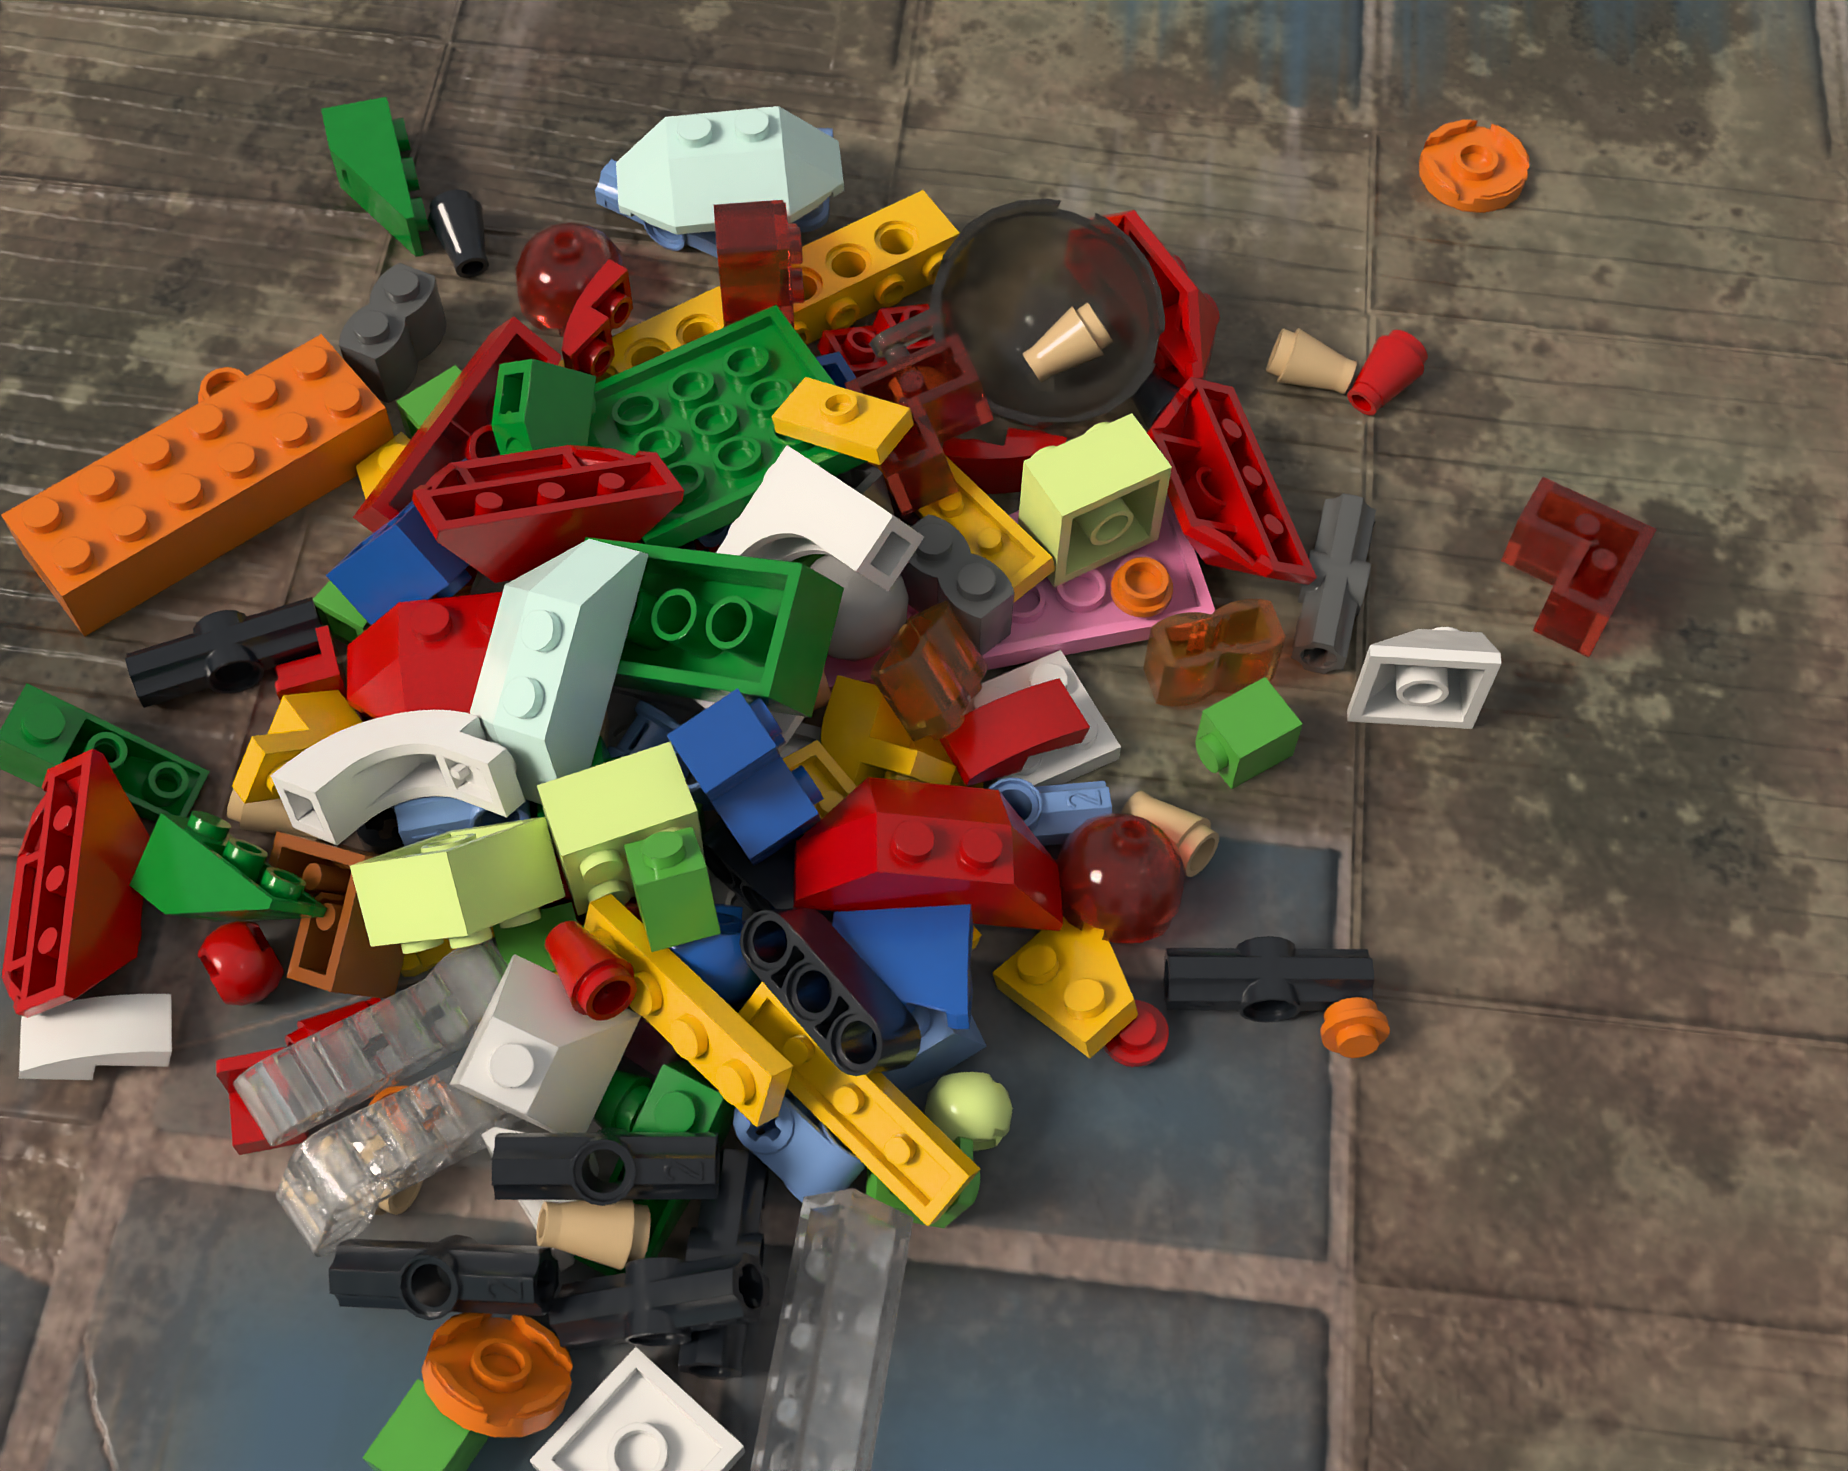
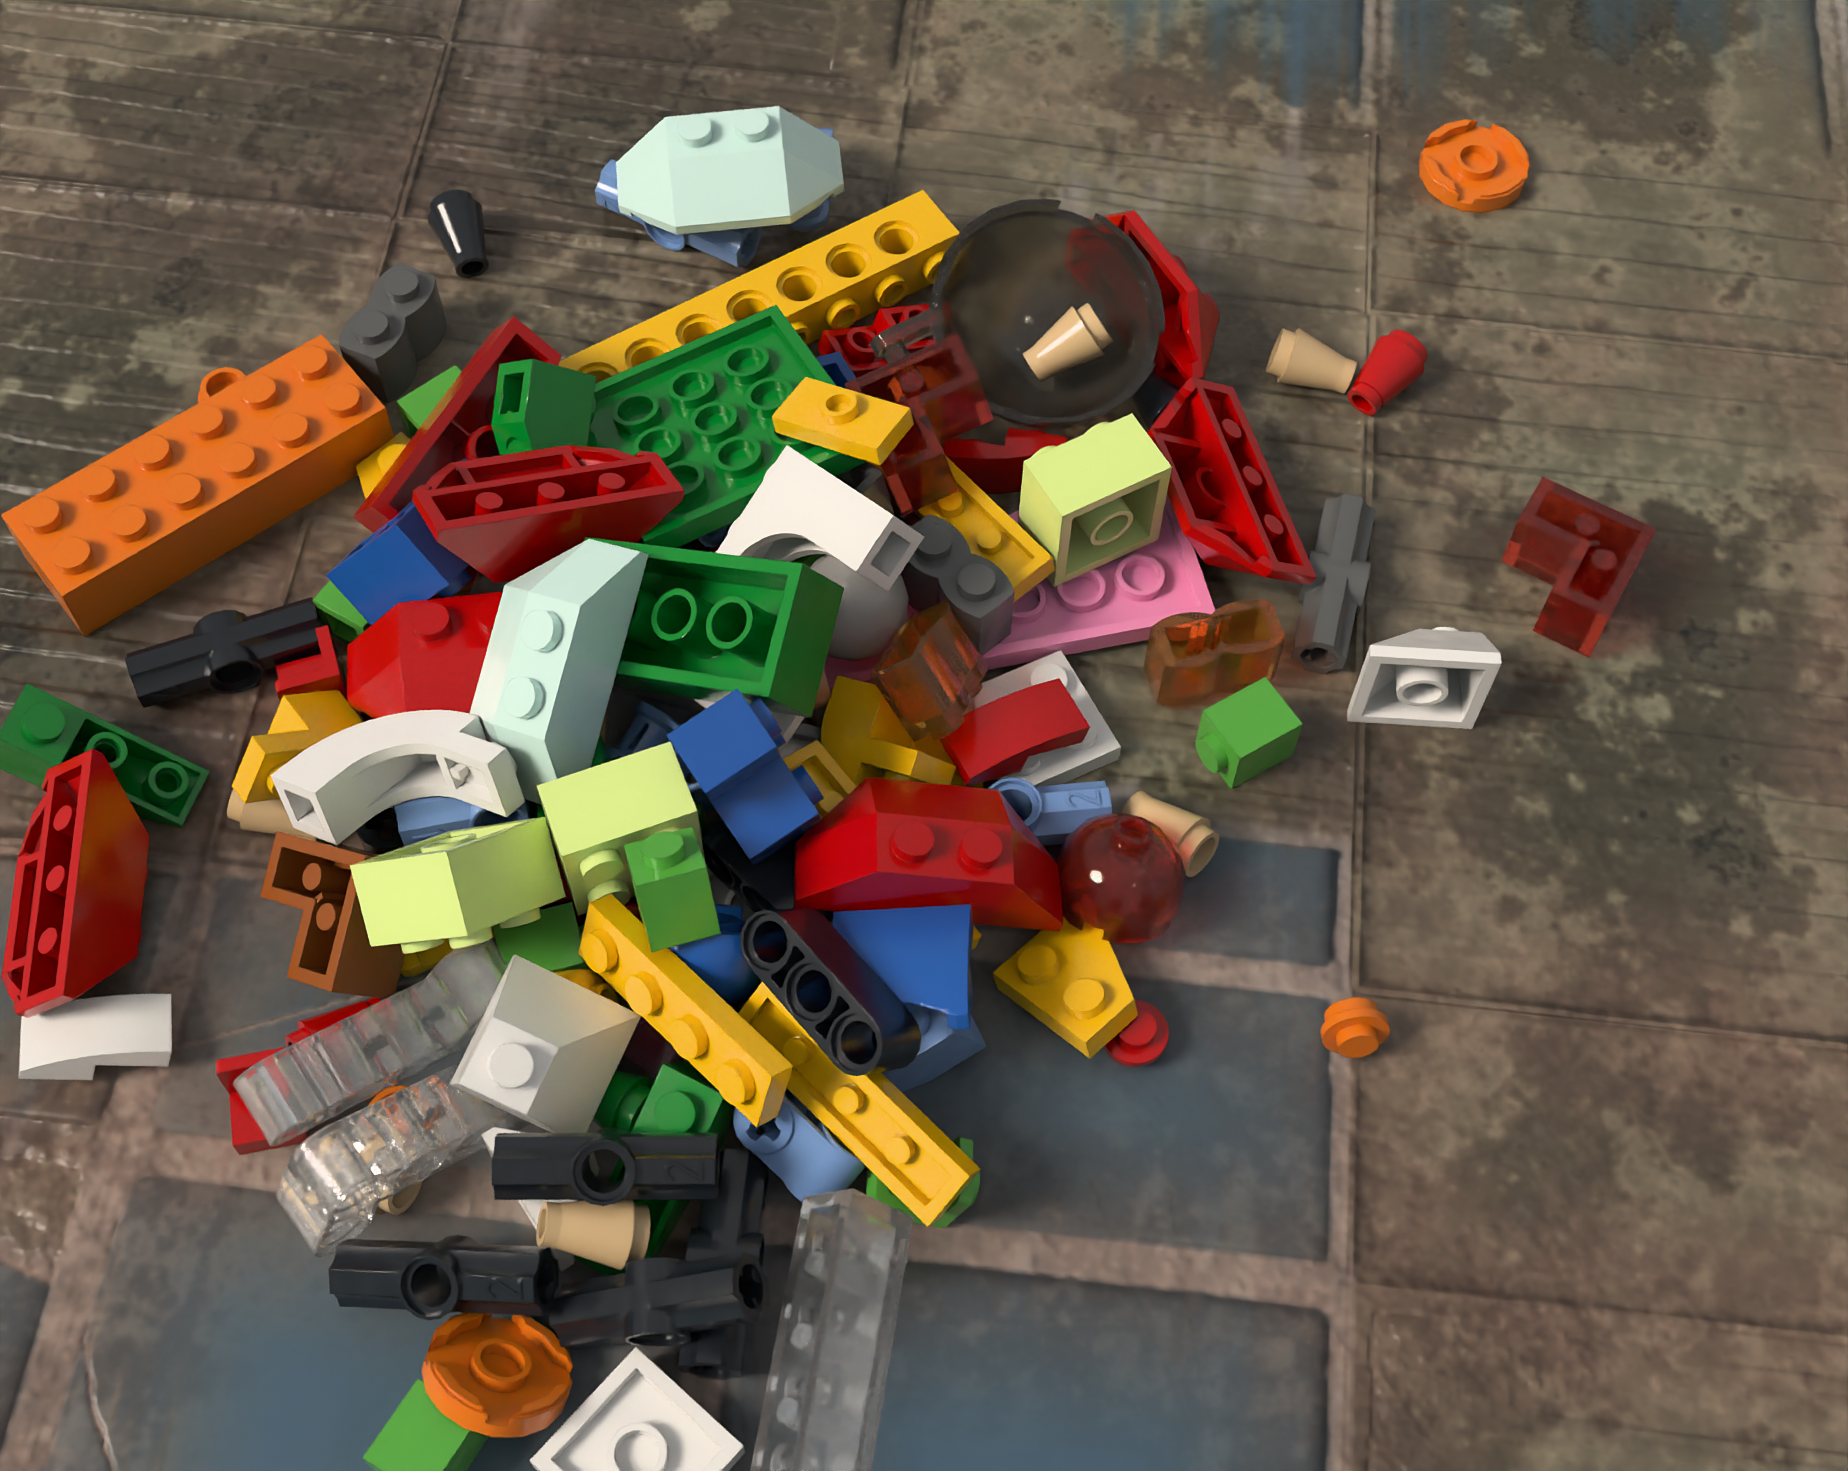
green slope [130,811,327,922] -> none
red piece [198,921,284,1006] -> none
green slope [321,97,430,257] -> none
clear red cylinder [515,222,627,337] -> none
red cone [545,921,637,1021] -> none
red slope [561,259,633,378] -> none
clear red brick [713,200,804,328] -> none
yellowish green piece [925,1072,1013,1151] -> none
orange plate [1111,557,1173,618] -> none
black piece [1163,936,1374,1023] -> none

